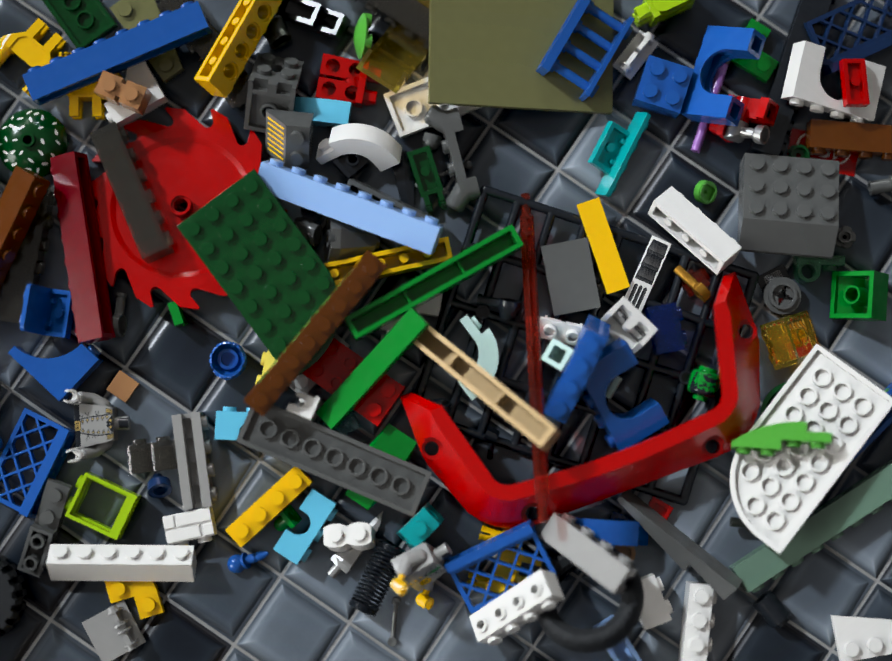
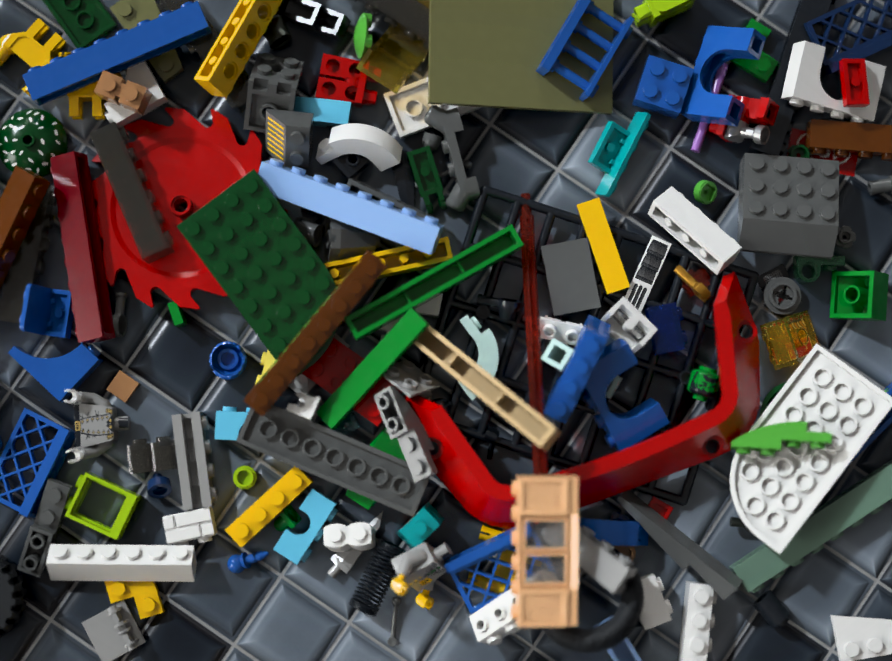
white hinge [613,30,659,80] -> none
none -> lime plate [233,466,257,489]
none -> dark grey slope [373,386,438,483]
none -> light grey hinge [383,360,440,400]
none -> light nougat window [511,474,579,627]

